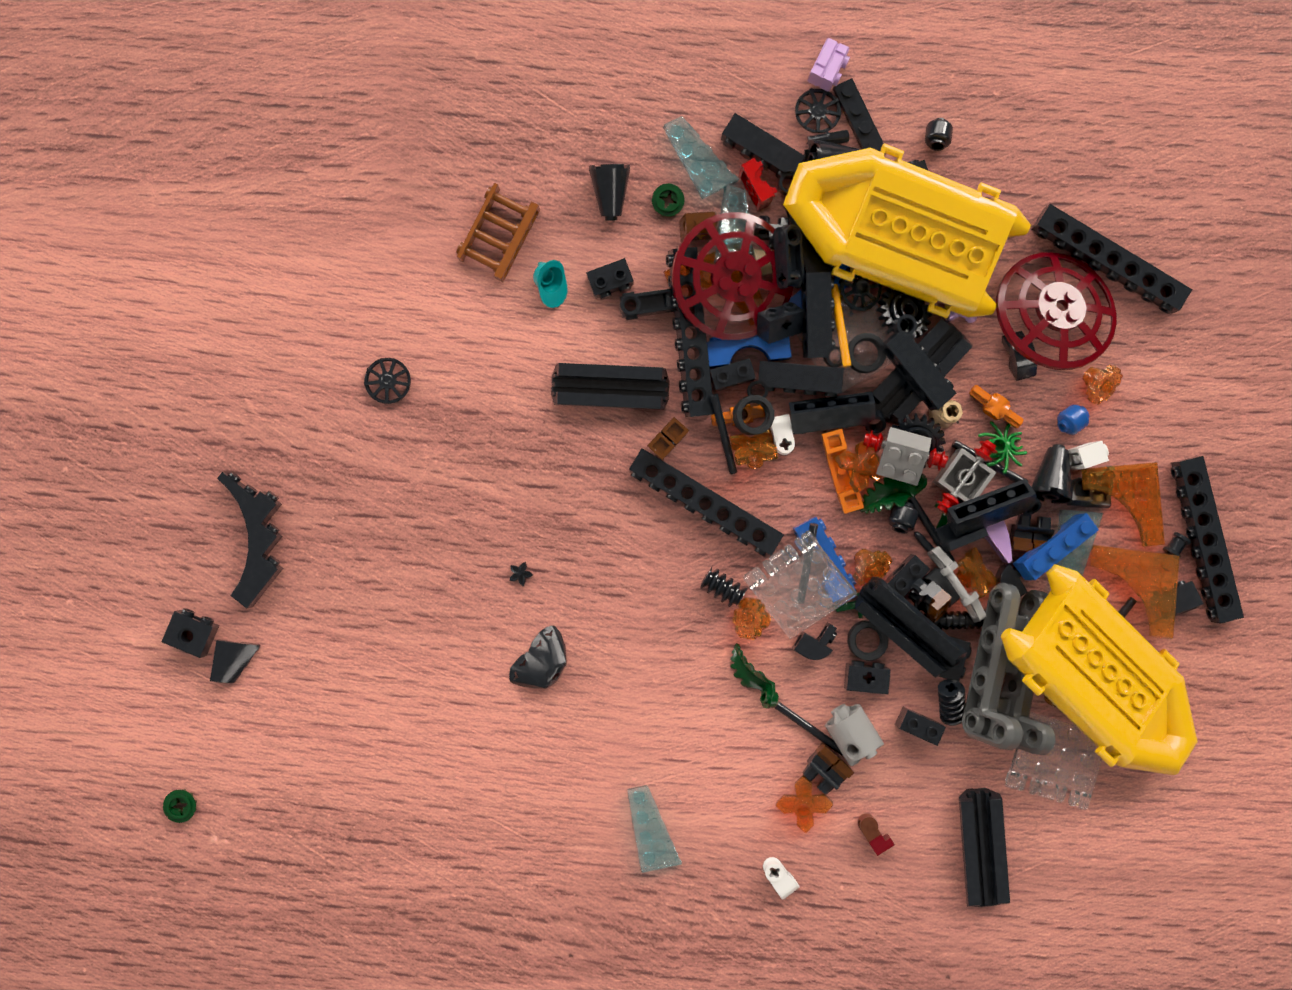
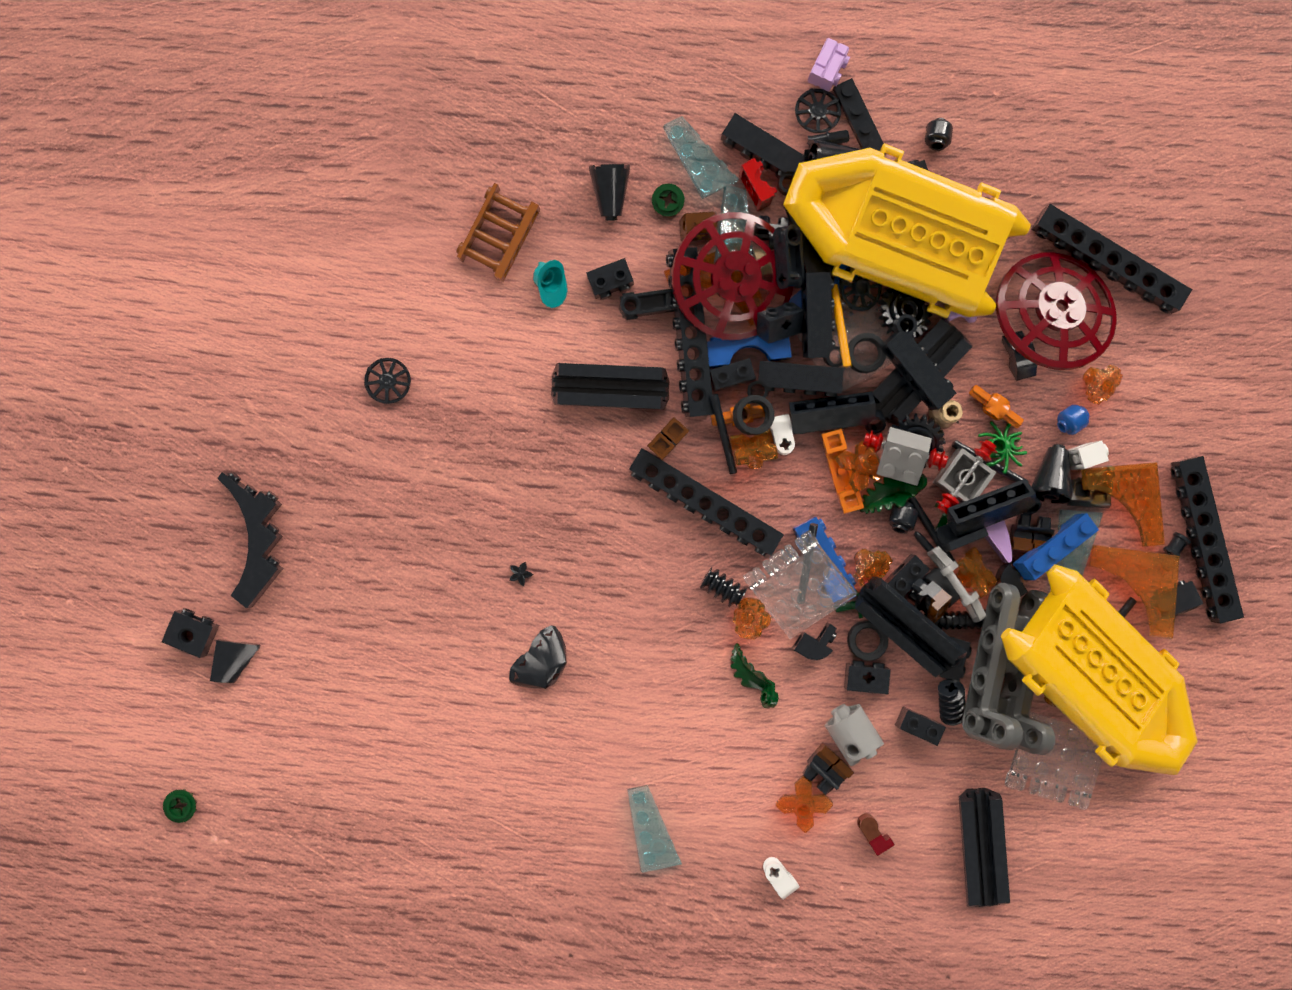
black bar [774,701,843,756] -> none

